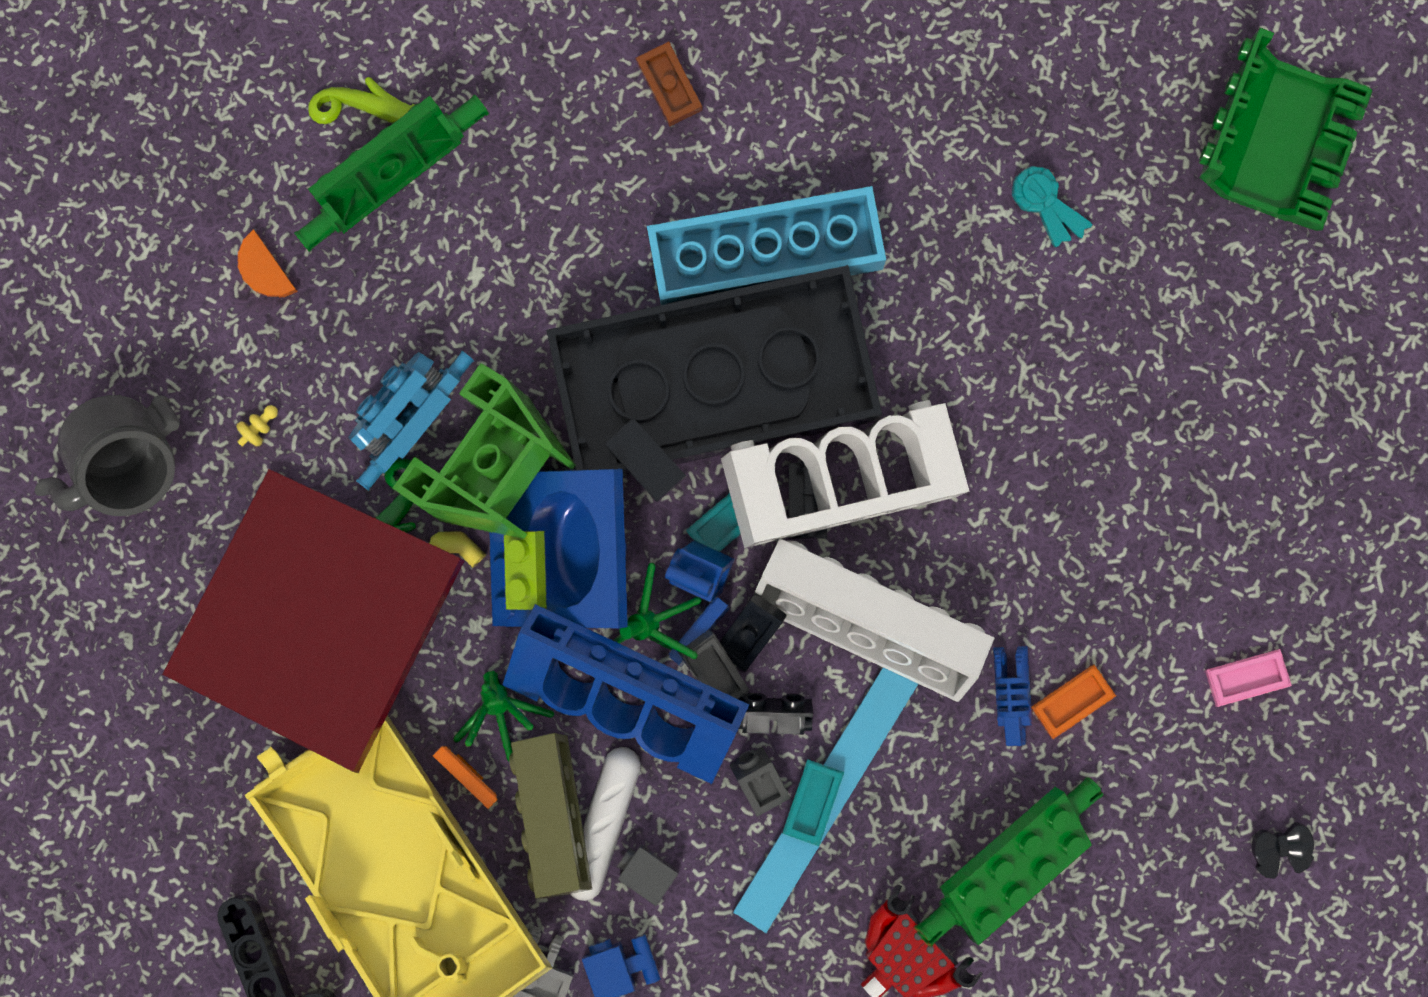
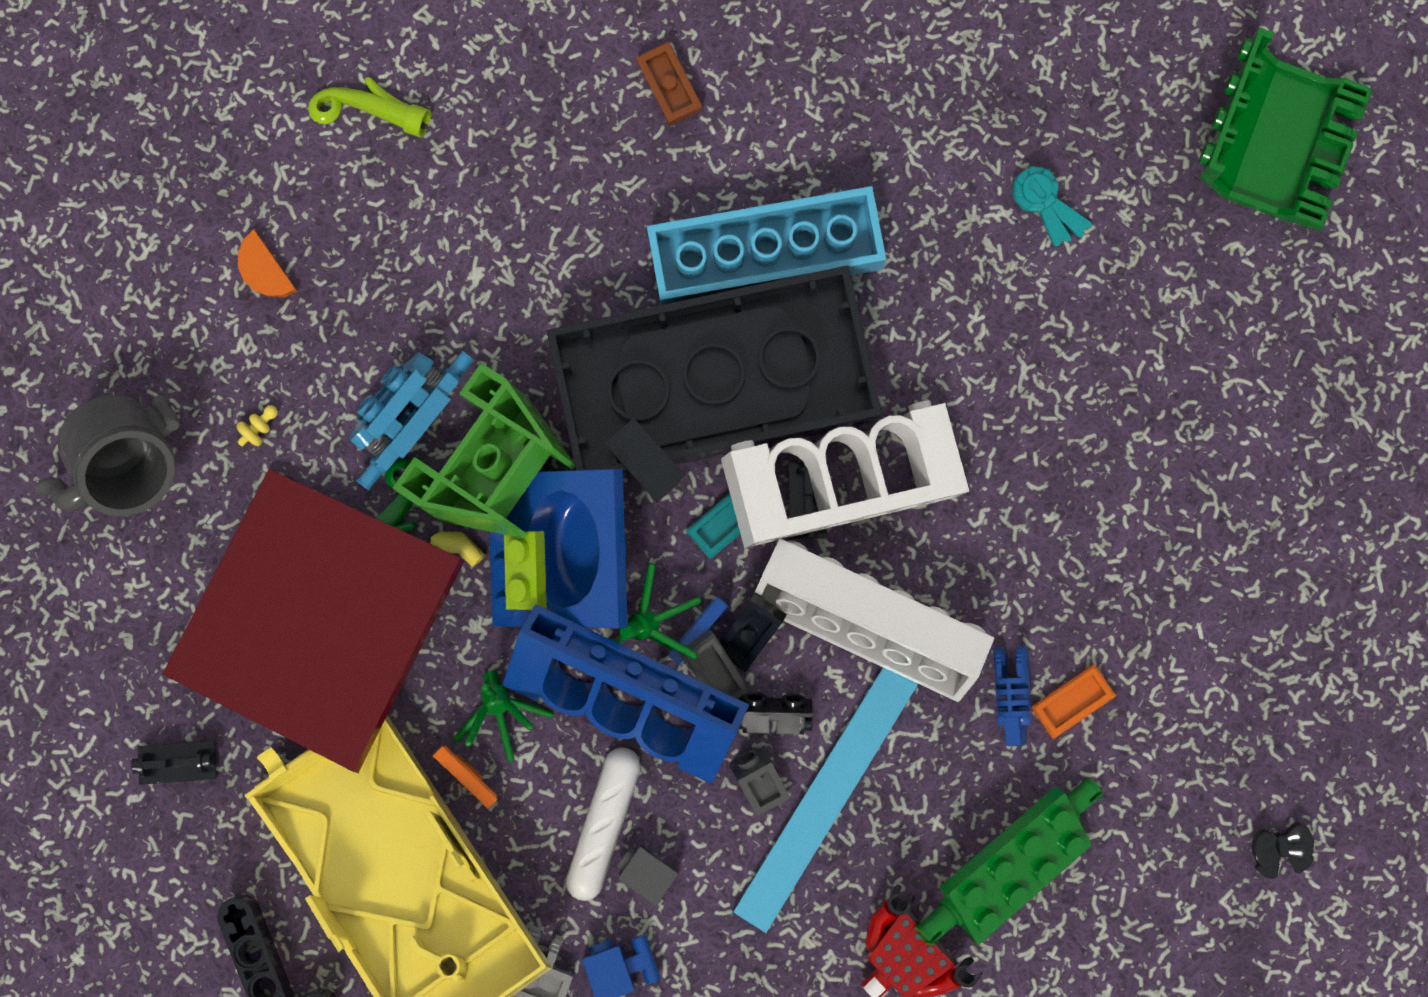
green plate [294,94,489,252] -> none
olive brick [509,733,593,899] -> none
blue brick [665,540,735,602] -> none
teal tile [782,759,844,846] -> none
bright pink tile [1205,649,1292,707] -> none
none -> black hinge [131,741,217,785]

